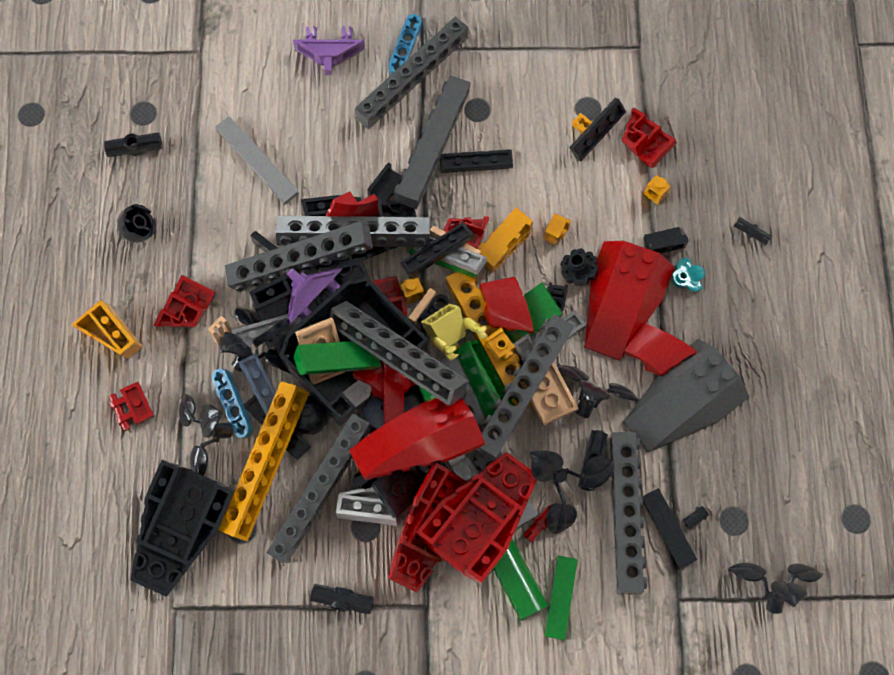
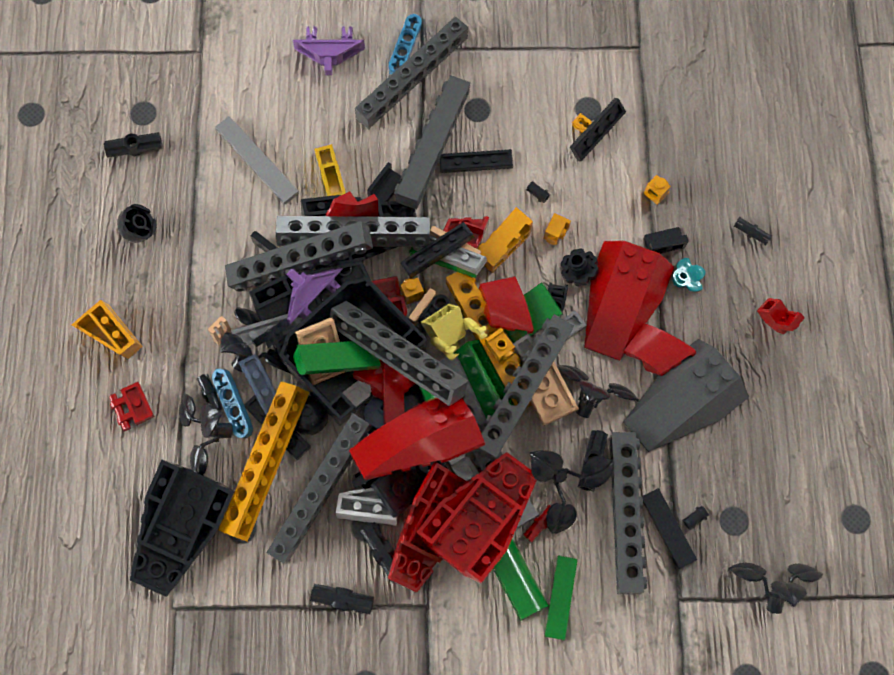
red slope [153,275,217,327] -> none
red slope [622,107,677,168] -> none
none -> black pin [197,374,222,411]
none -> yellow slope [314,144,346,196]
none -> black piece [360,522,395,583]
none -> black pin [526,181,550,203]
none -> red brick [757,298,805,335]

